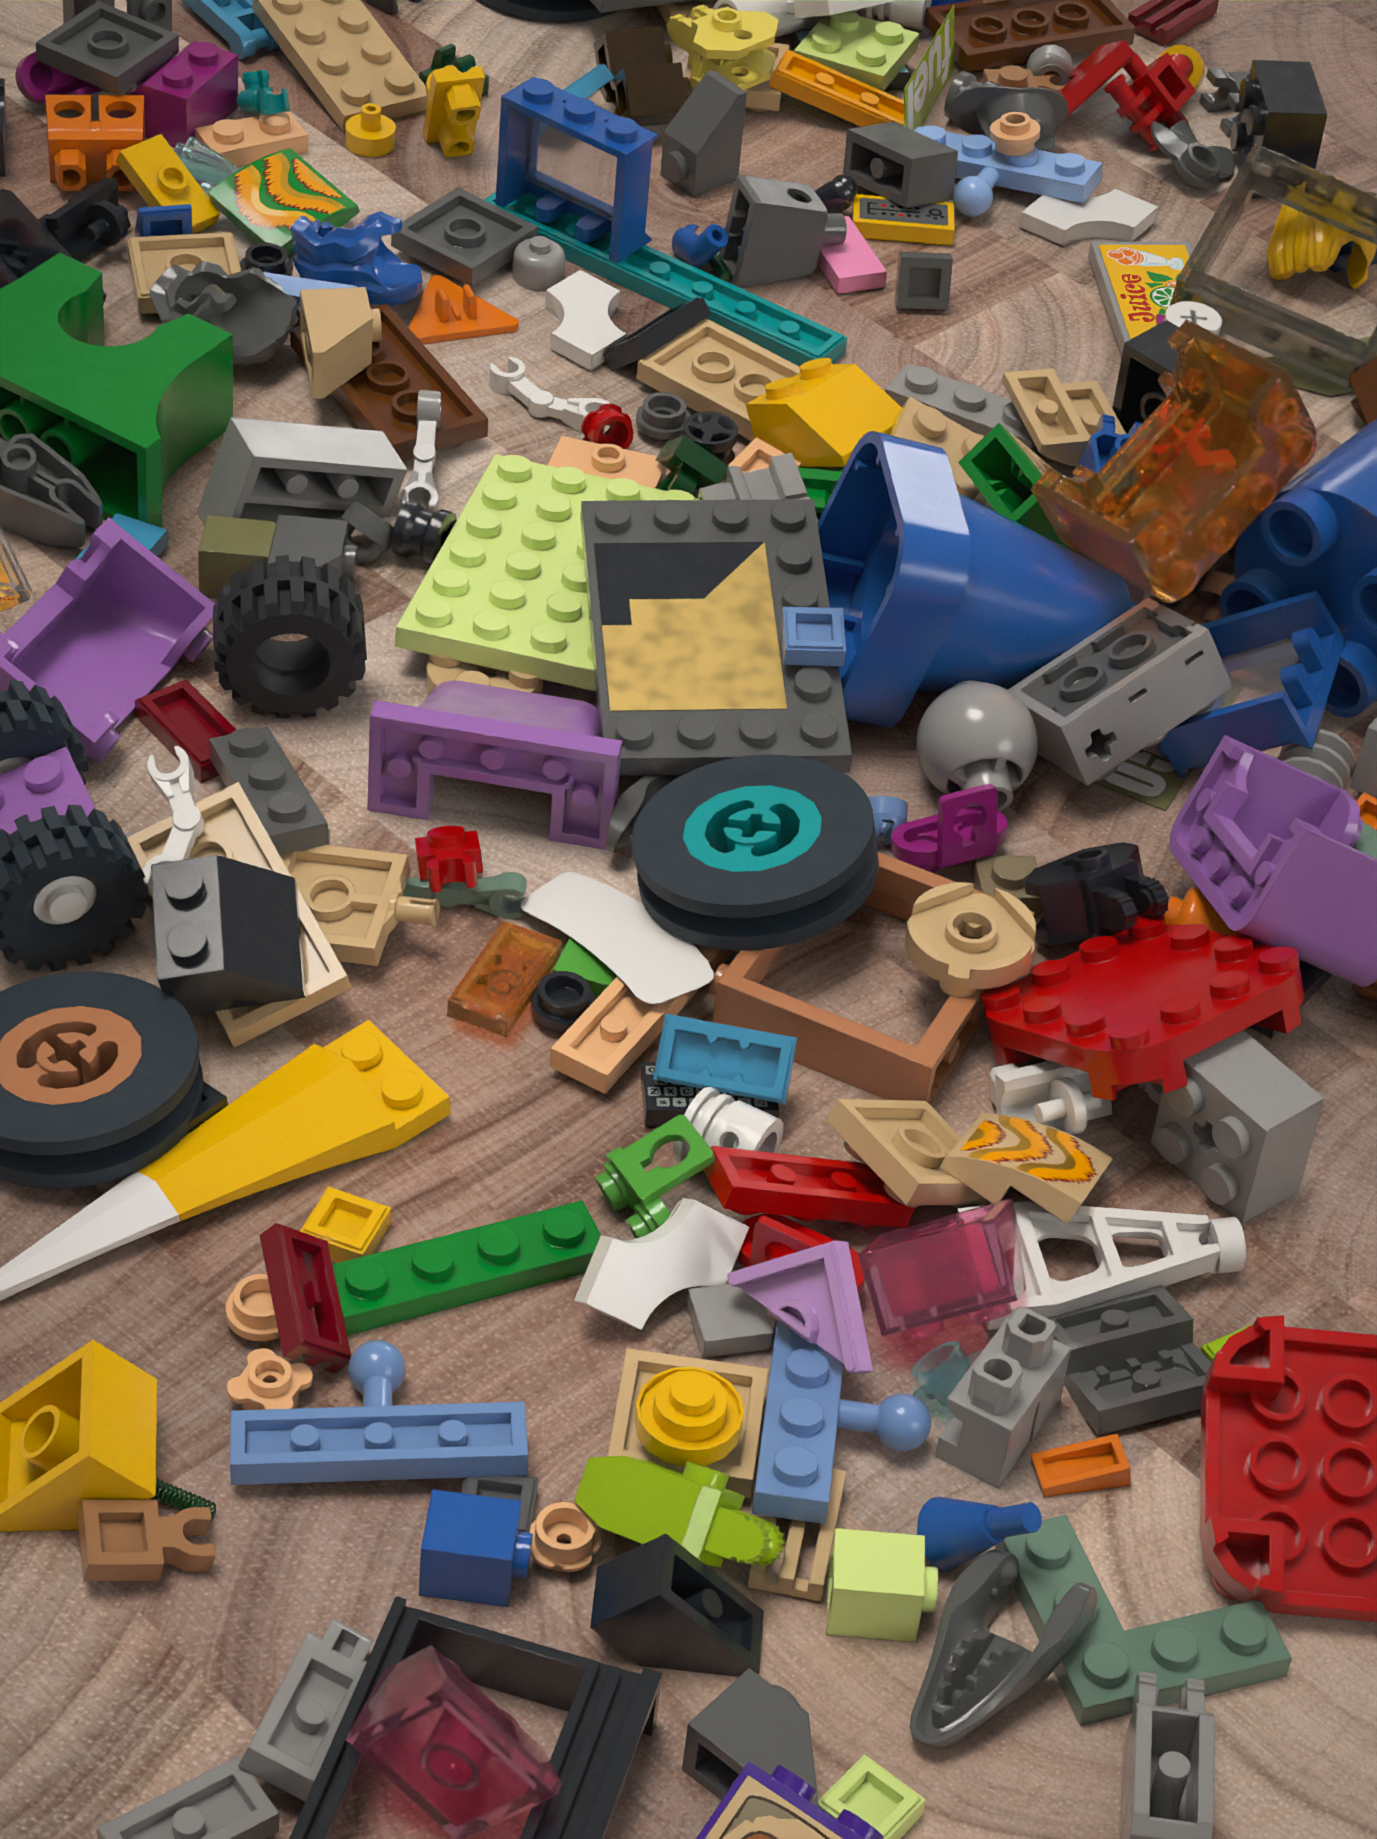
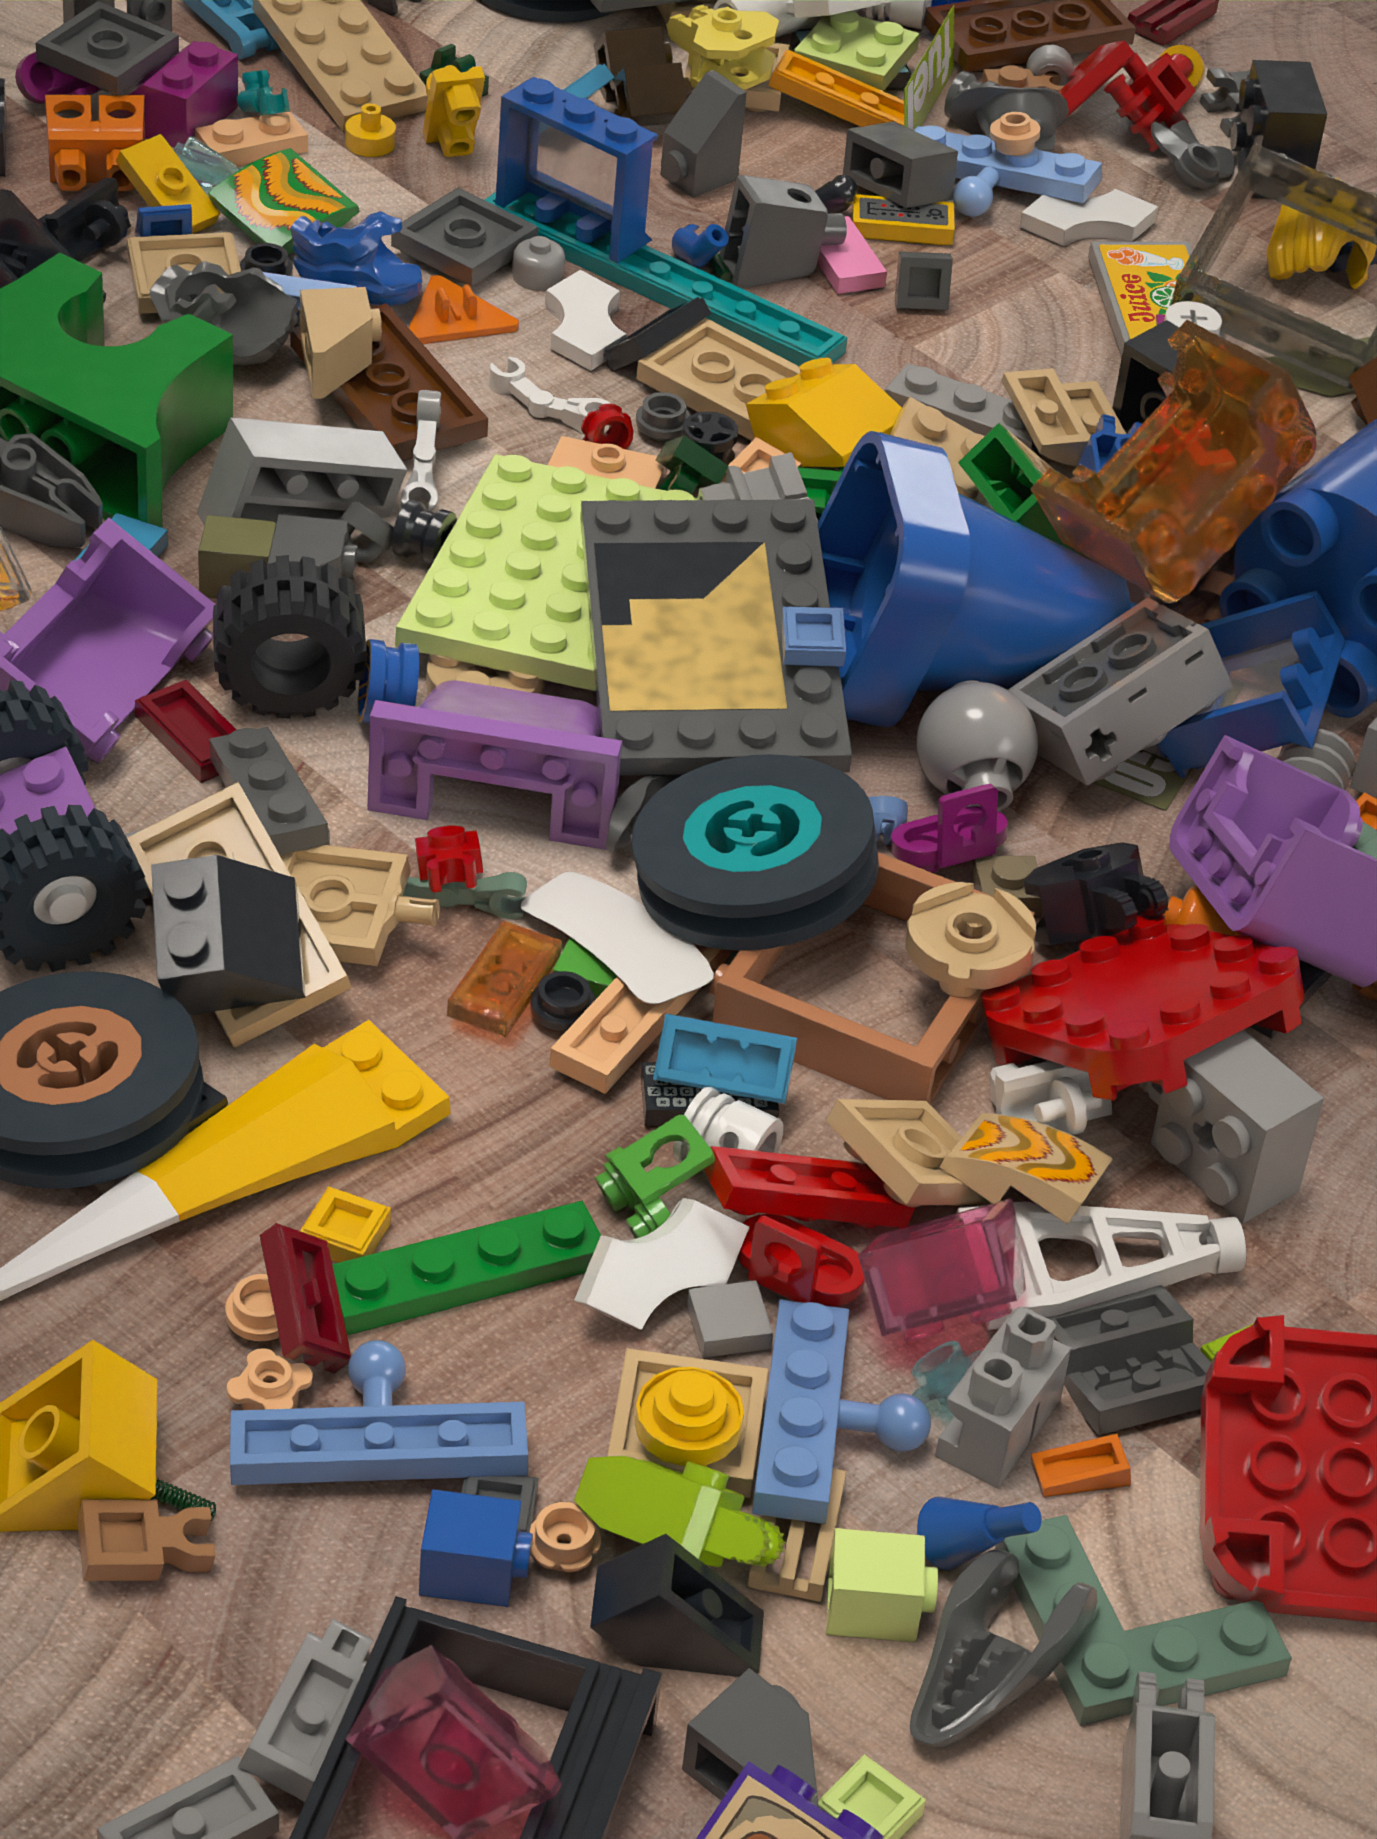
white piece [143,746,205,897] -> none
lavender tile [727,1241,873,1374] -> none
none -> blue wheel [357,639,419,724]

